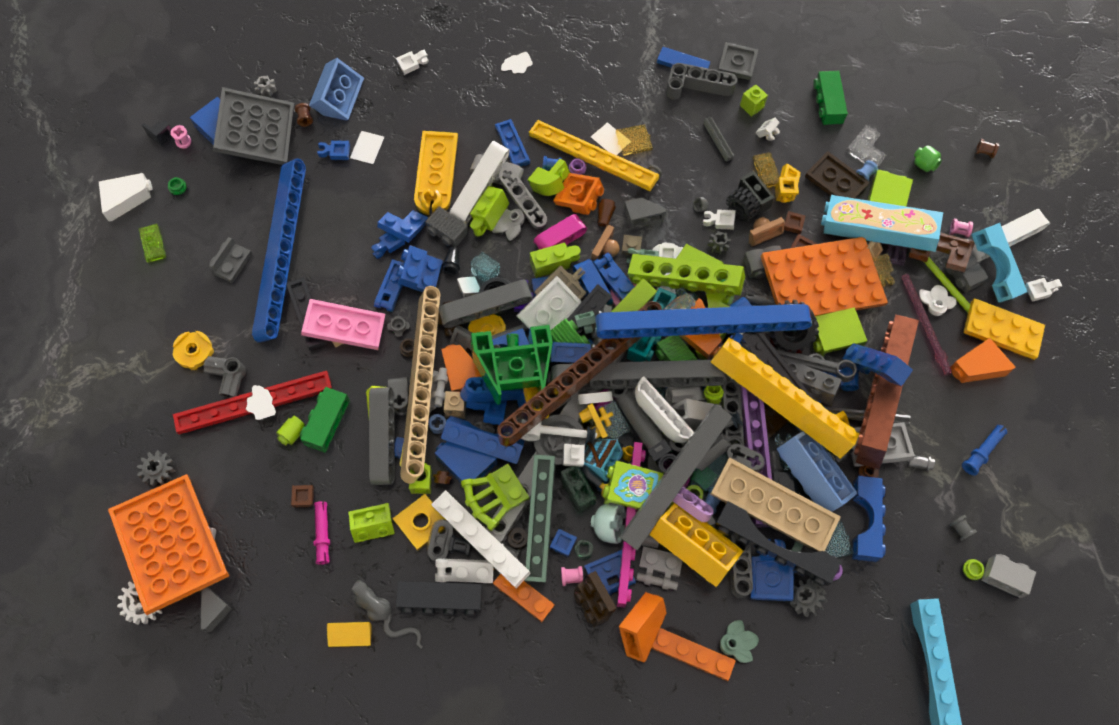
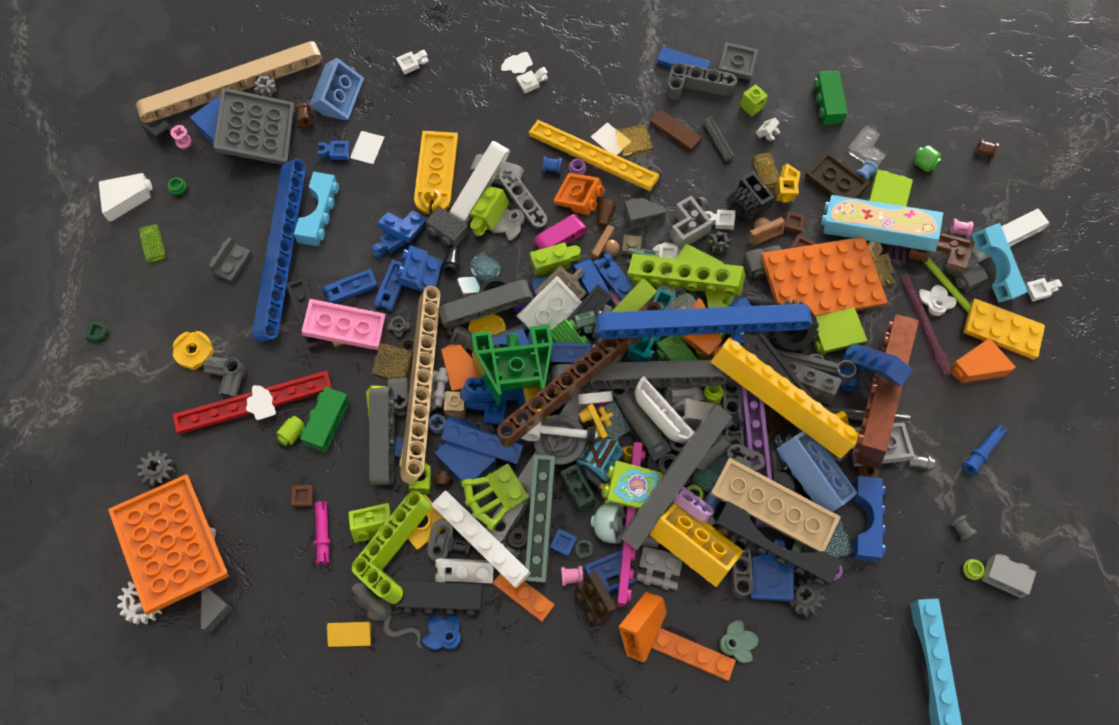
blue tile [495,119,530,167] -> none
lime brick [527,159,570,196] -> none
white tile [563,444,584,467] -> none
none -> dark green tile [85,321,109,343]
none -> tan beam [136,42,322,123]
none -> medium azure arch [294,172,339,247]
none -> blue plate [322,269,378,304]
none -> lime beam [352,491,431,604]
none -> clear yellow piece [372,343,413,379]
none -> blue plate [422,615,461,650]
none -> white plate [516,67,548,94]
none -> reddish brown tile [649,109,702,152]
none -> light grey brick [670,196,713,250]

